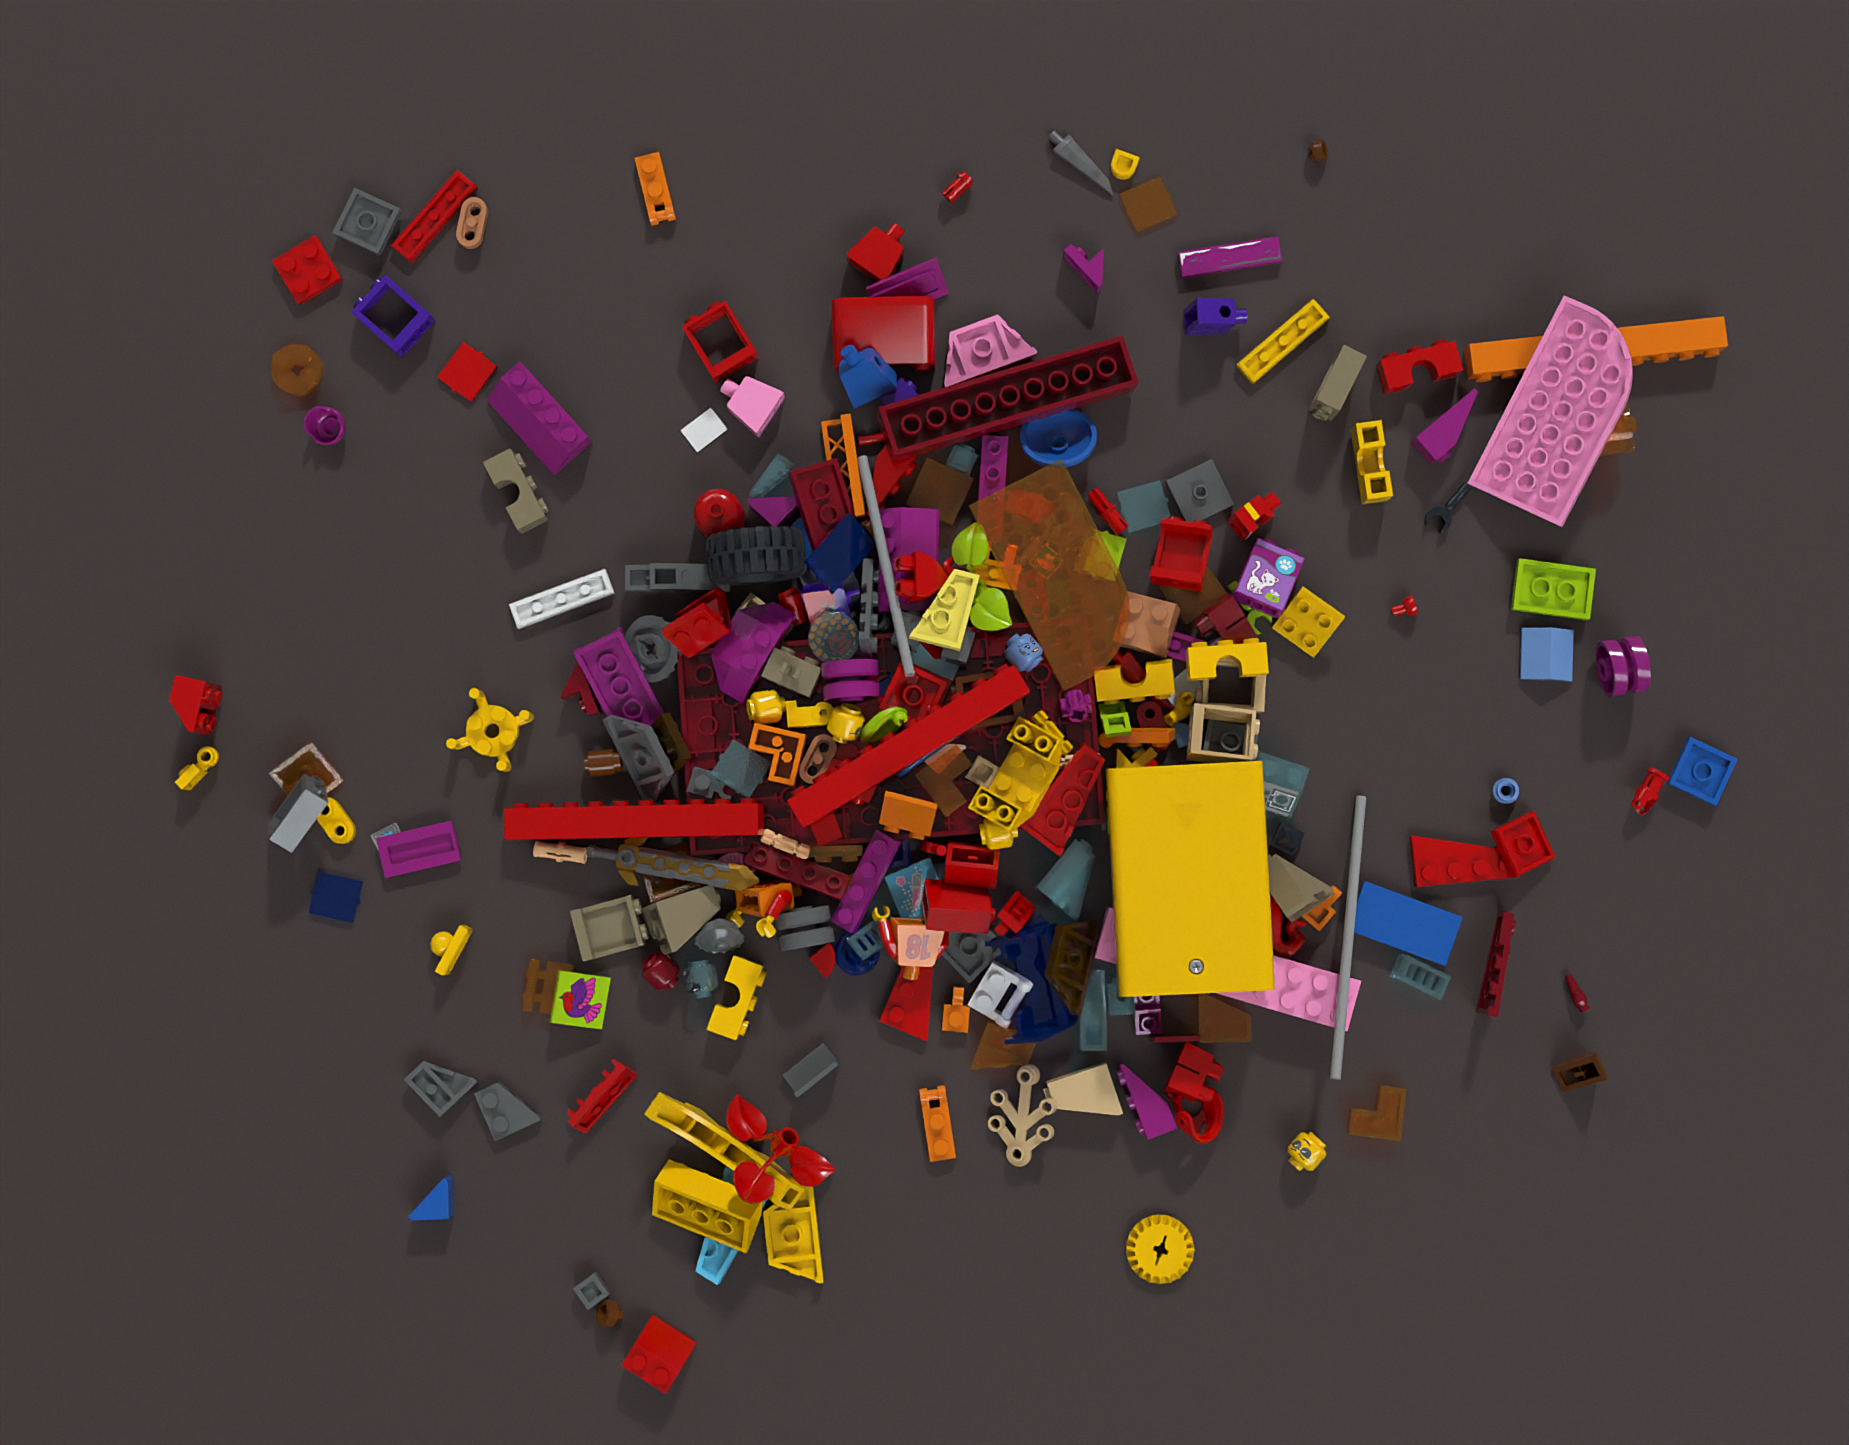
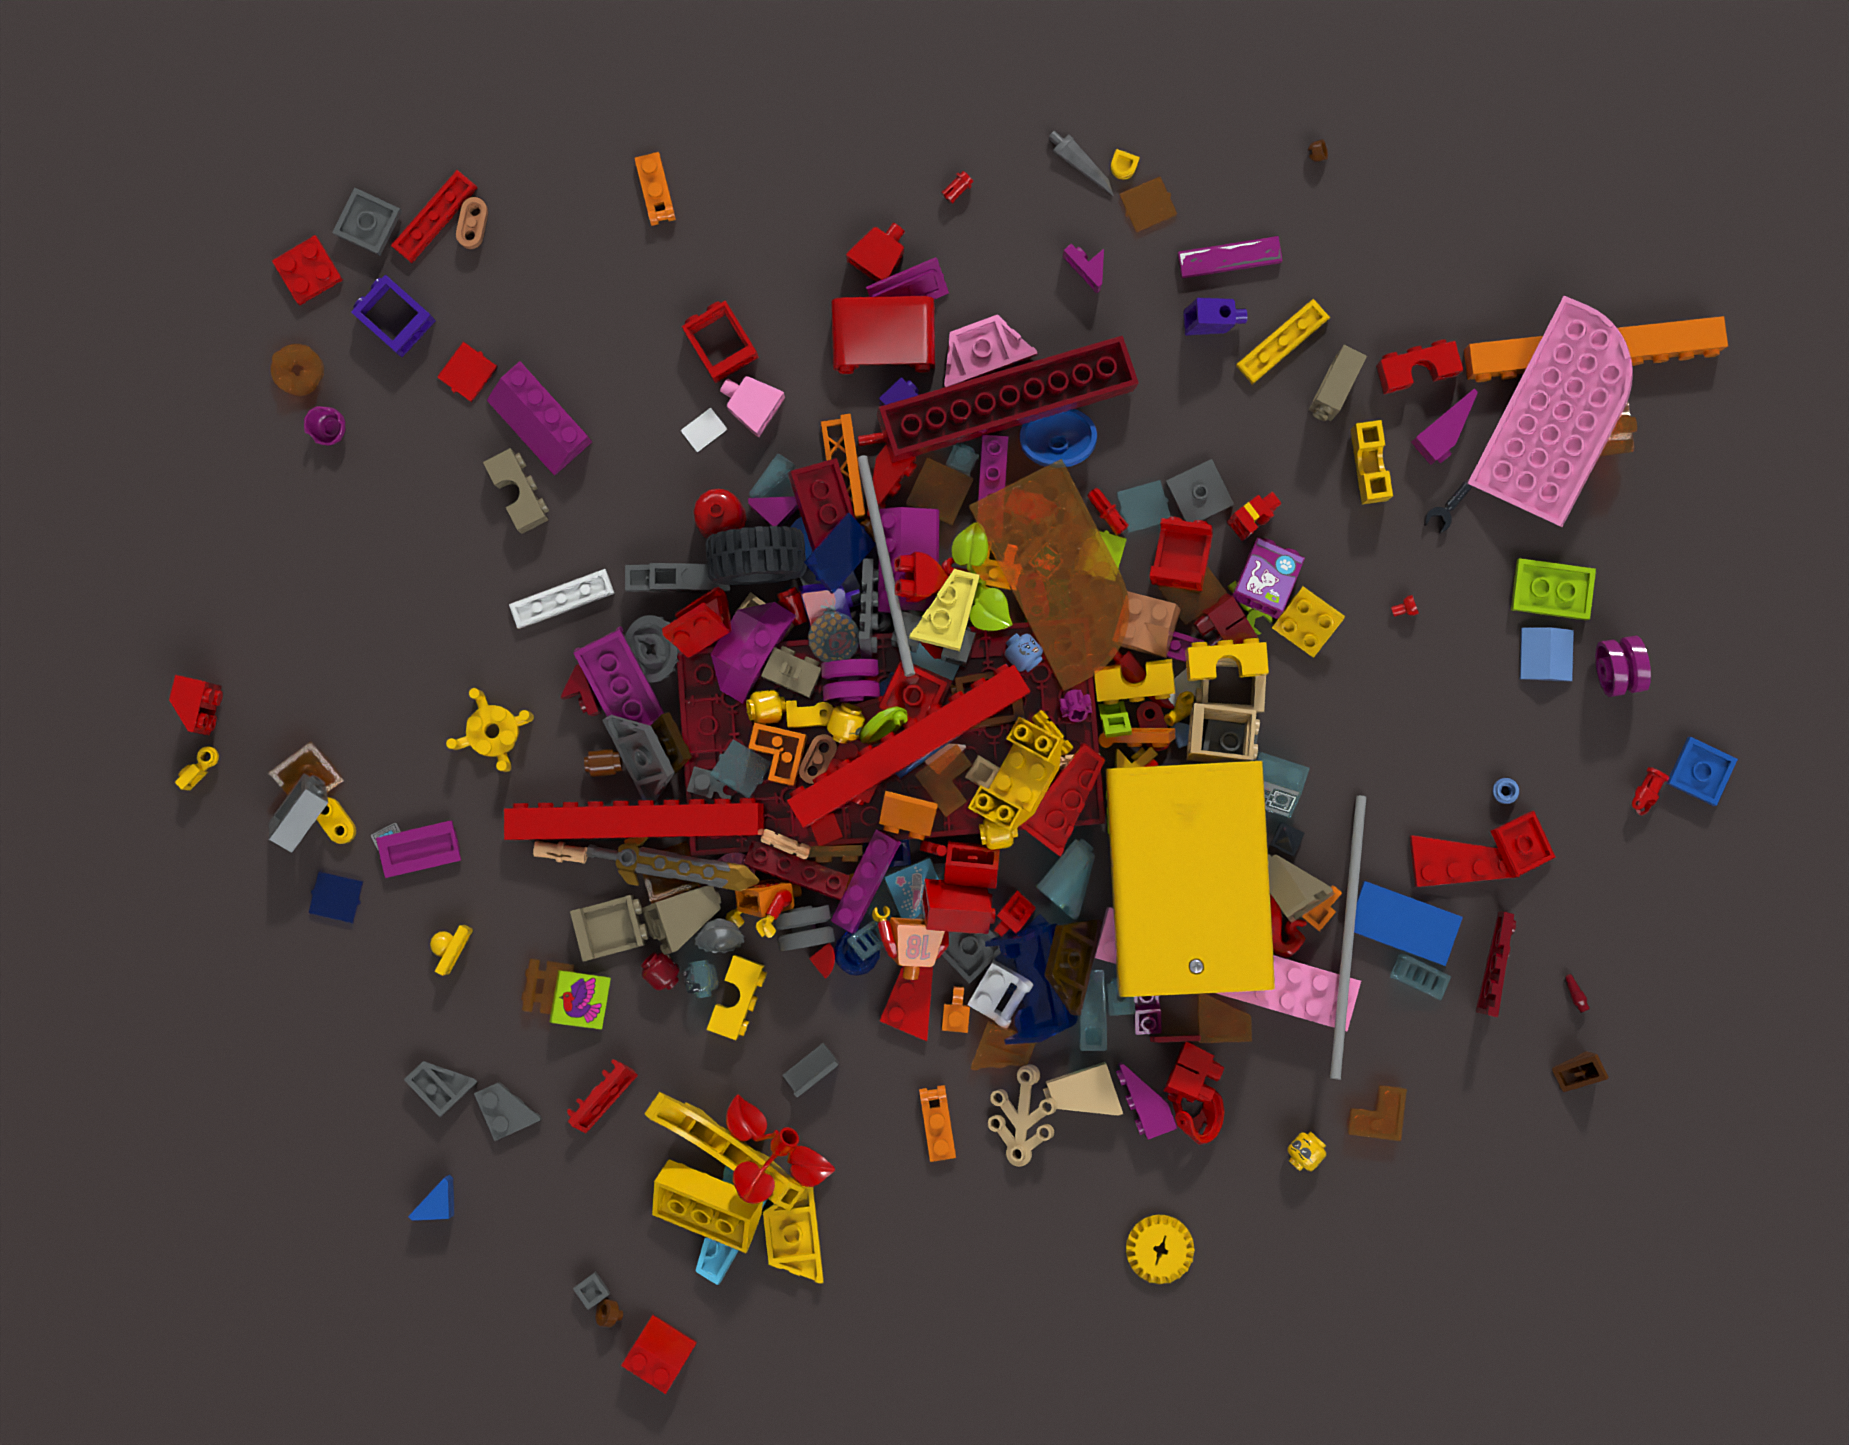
blue torso [839,345,897,408] -> none

